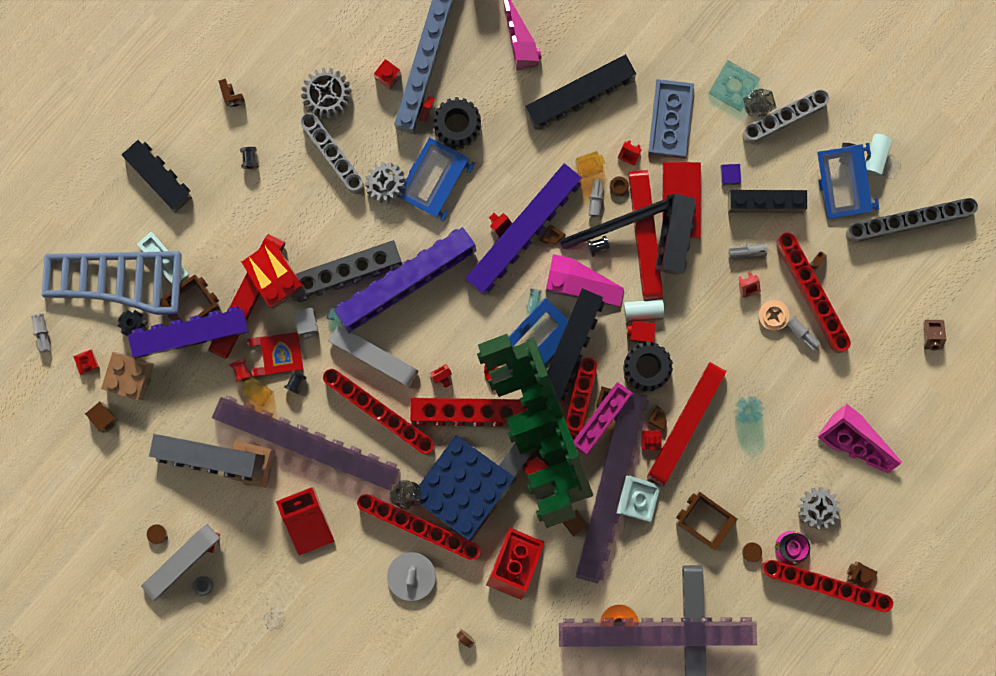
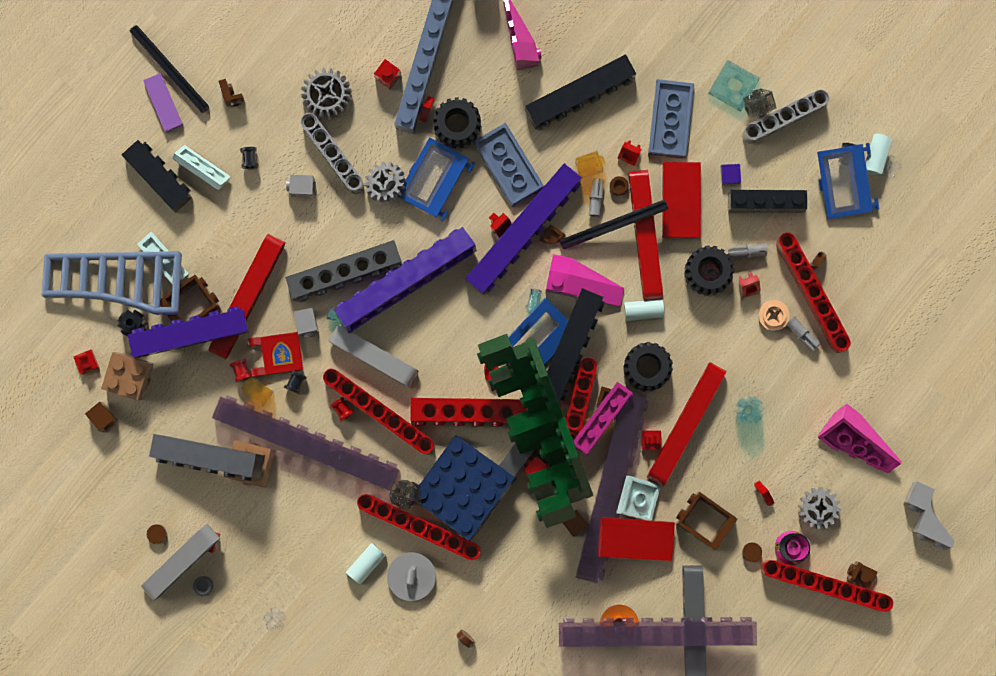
light grey axle [31,314,50,352] -> none
red slope [241,240,305,309] -> none
red slope [276,487,335,556] -> none
red tile [430,364,452,388] -> none
red slope [486,527,545,600] -> none
black bush [587,235,610,257] -> none
red brick [627,321,656,343] -> none
reddish brown tile [647,405,667,431] -> none
black brick [655,194,696,275] -> none
dark grey beam [846,198,978,242] -> none
reddish brown bracket [923,320,947,351] -> none
none -> black axle [129,25,209,113]
none -> medium lavender tile [143,73,183,133]
none -> light aqua plate [172,145,231,190]
none -> light grey brick [286,175,315,198]
none -> red bush [329,397,354,422]
none -> light aqua brick [346,543,386,585]
none -> sand blue tile [473,123,544,207]
none -> red tile [597,517,675,561]
none -> black tyre [684,245,735,296]
none -> tile [700,263,719,281]
none -> red tile [754,480,775,507]
none -> light grey arch [904,481,954,550]

